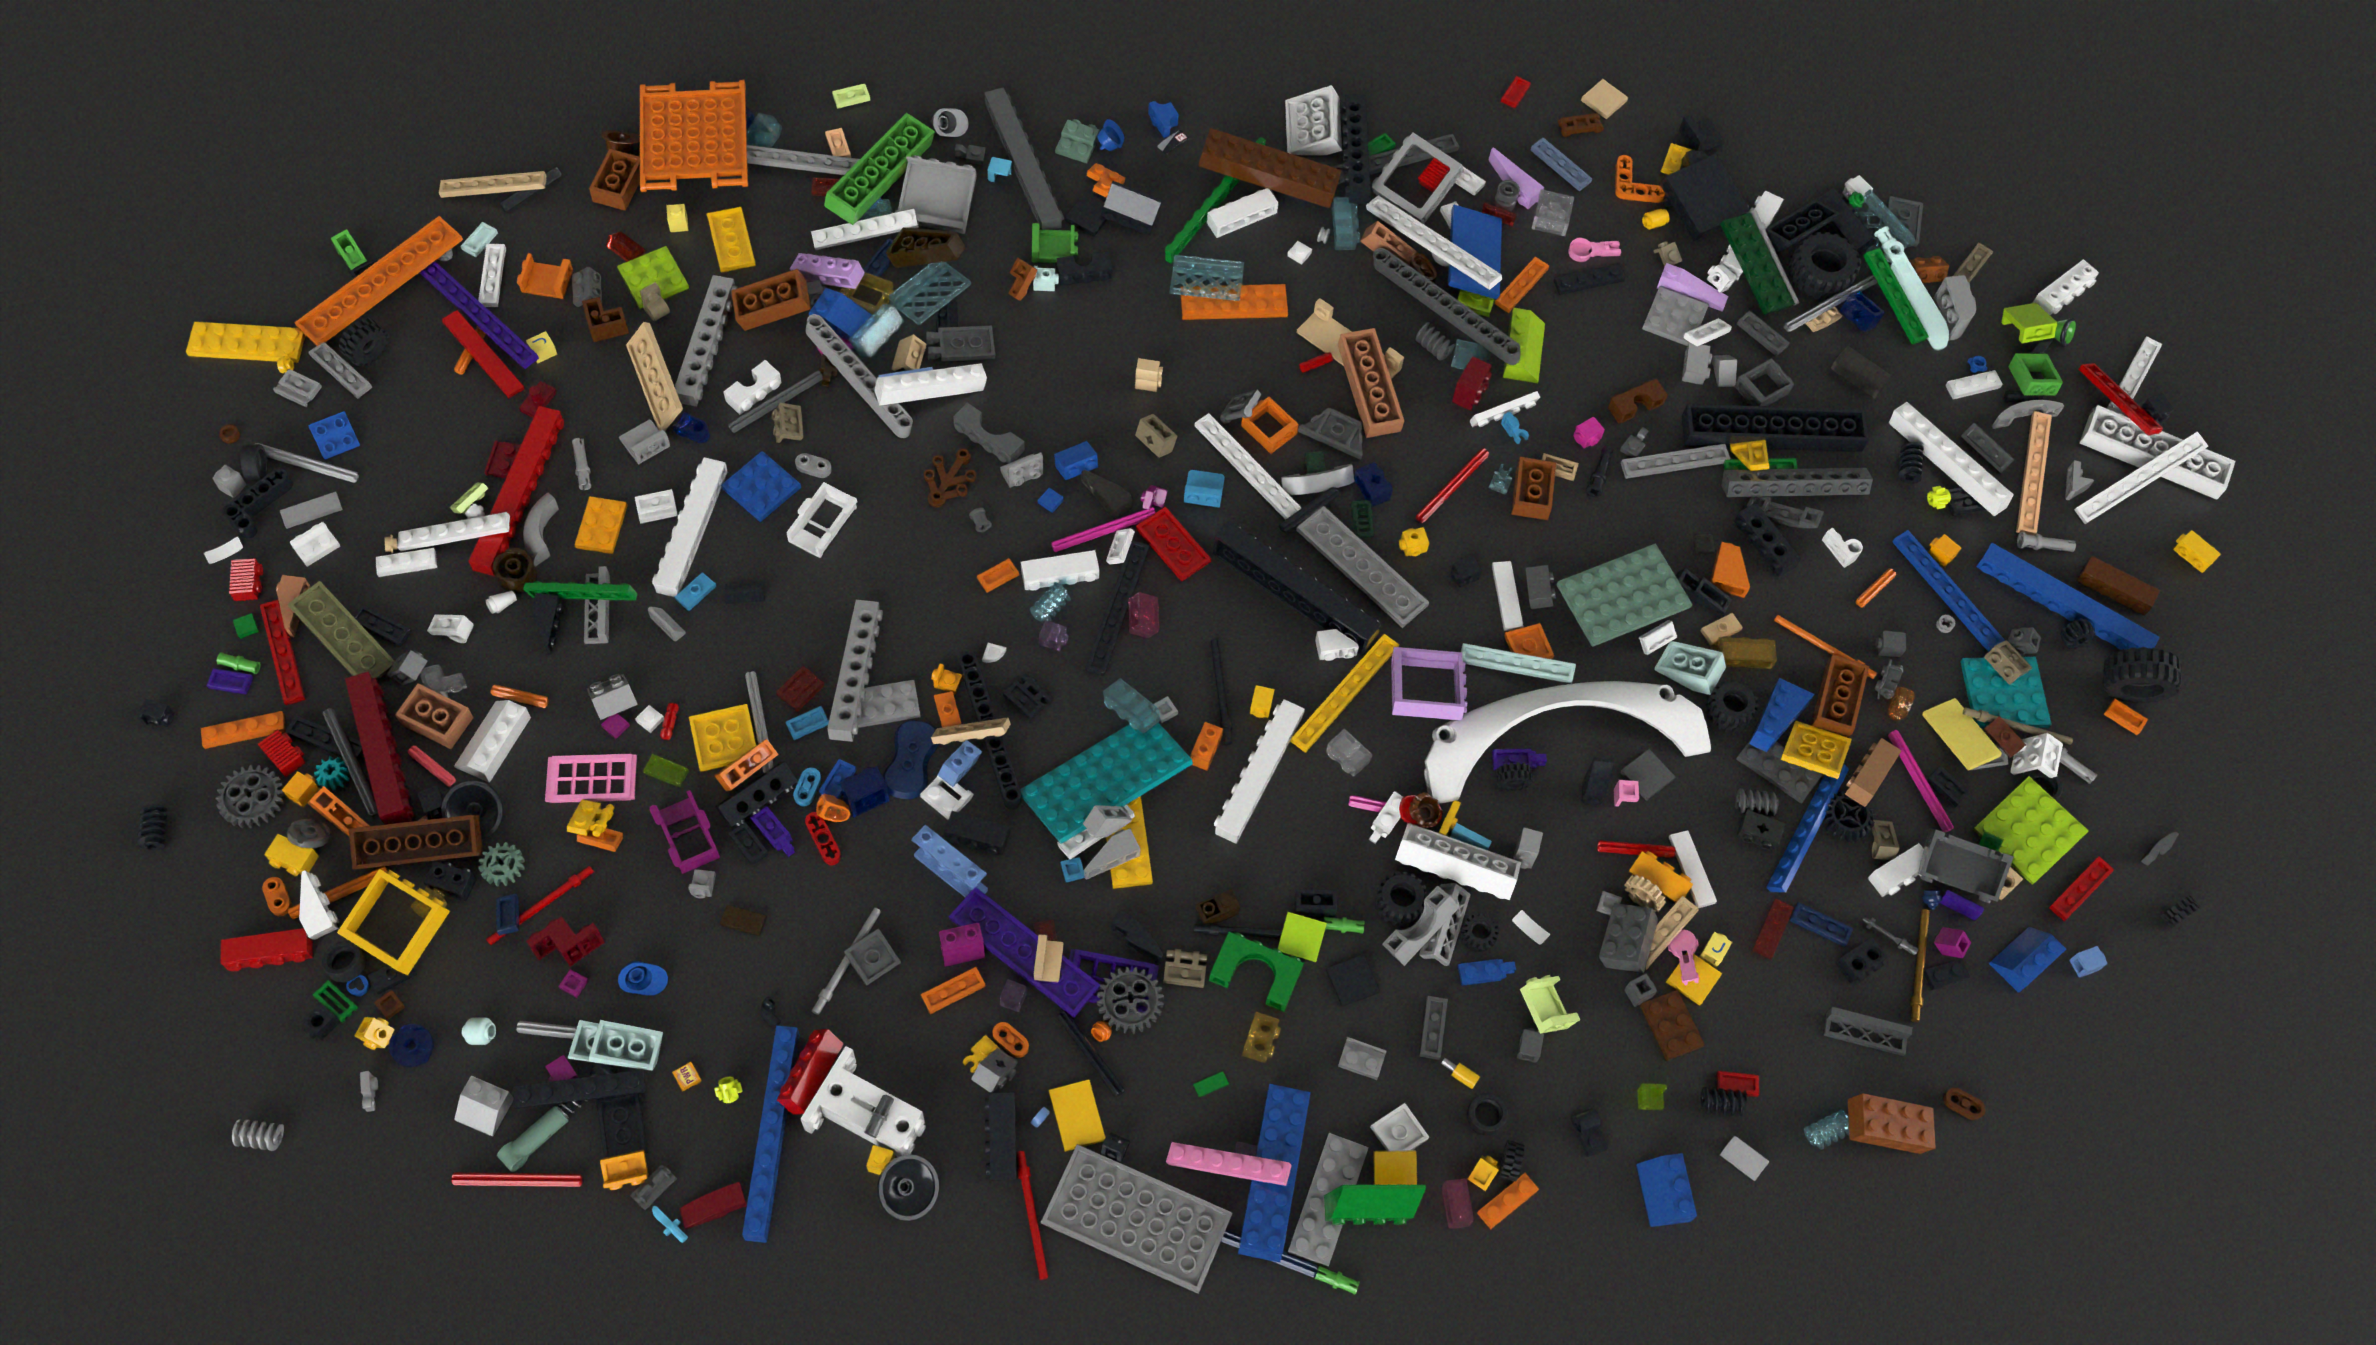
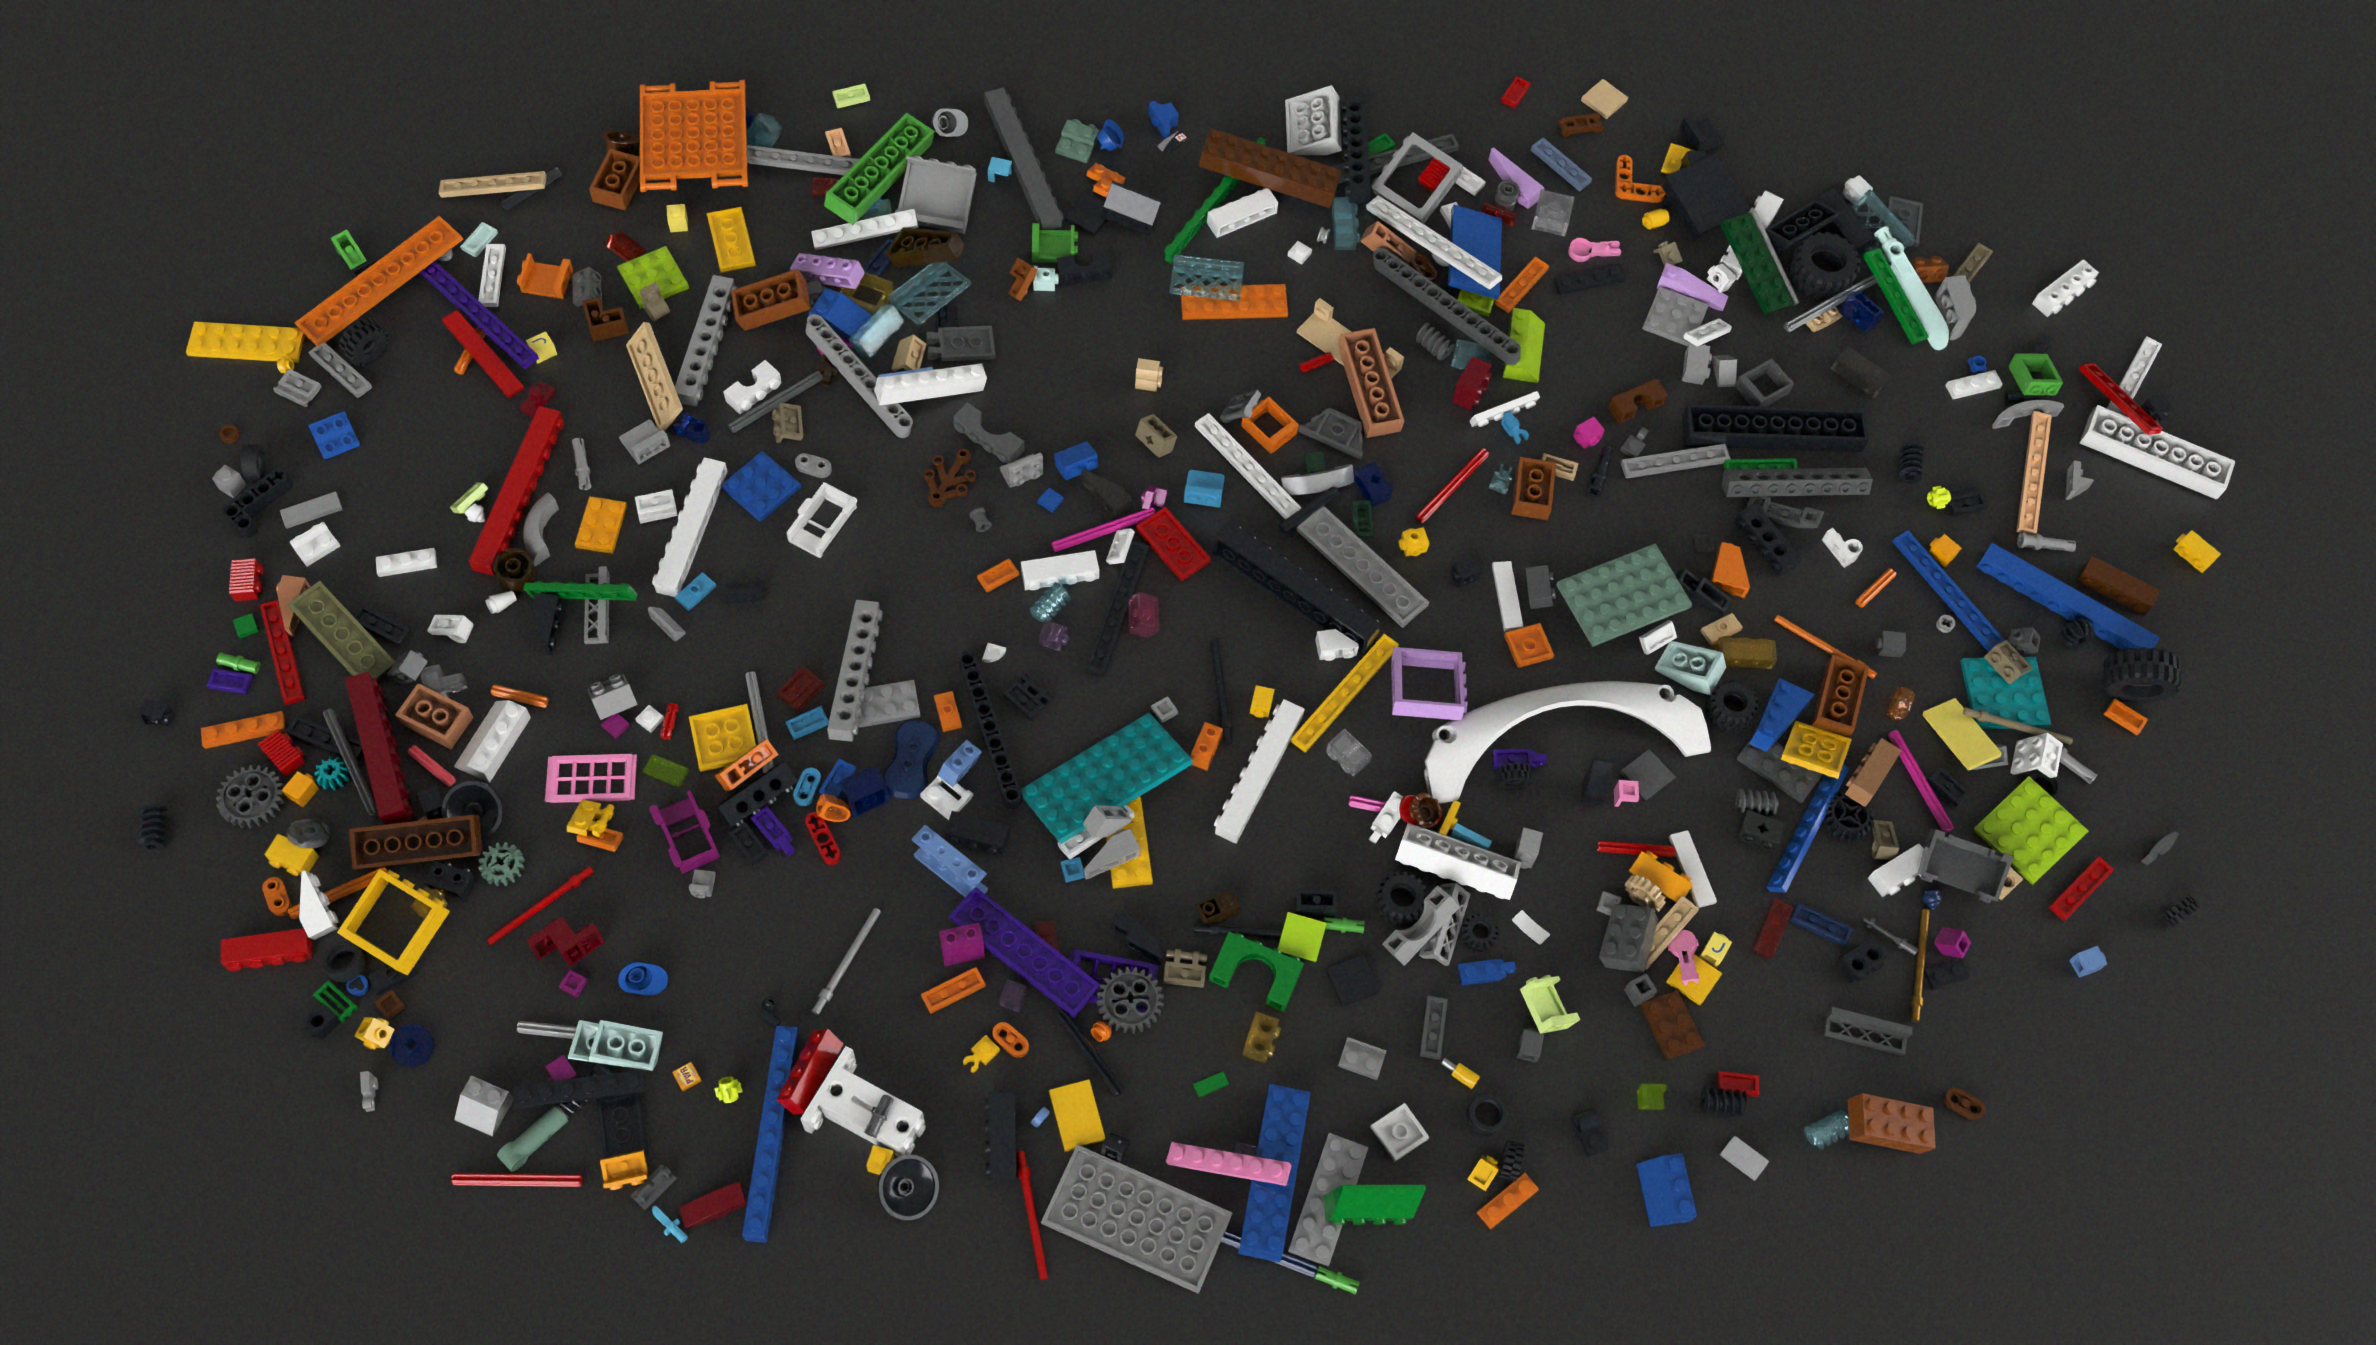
white sticker [204,537,243,564] -> none
light grey piece [232,1119,284,1151] -> none
light grey axle [255,443,359,483] -> none
orange slope [307,786,370,837] -> none
tan plate [385,535,397,553] -> none
white plate [397,512,510,551] -> none
light aqua head [462,1017,496,1045] -> none
dark red plate [484,440,521,479] -> none
dark blue tile [496,893,519,936] -> none
dark brown tile [720,905,766,936] -> none
dark grey plate [844,928,901,986] -> none
light orange bracket [931,664,963,694] -> none
tan plate [931,717,1011,745] -> none
dark grey plate [955,144,986,165] -> none
dark grey brick [971,1048,1018,1093] -> none
tan panel [1034,935,1064,982] -> none
clear light blue brick [1103,678,1161,734] -> none
yellow tile [1373,1150,1417,1185] -> none
clear pink brick [1442,1178,1474,1229] -> none
light aqua tile [1461,643,1576,684] -> none
yellow wing [1730,440,1769,471] -> none
dark grey plate [1737,310,1789,356] -> none
green plate [1848,192,1864,208] -> none
dark grey hinge [1875,659,1904,699] -> none
white brick [1889,402,2014,516] -> none
dark purple tile [1940,890,1984,921] -> none
dark grey plate [1961,423,2015,473] -> none
green tile [1979,831,2004,852] -> none
copper plate [1984,716,2026,758] -> none
blue slope [1989,927,2066,993] -> none
lime panel [2001,303,2057,343] -> none
bright green hat [2054,318,2076,346] -> none
white plate [2074,432,2208,524] -> none

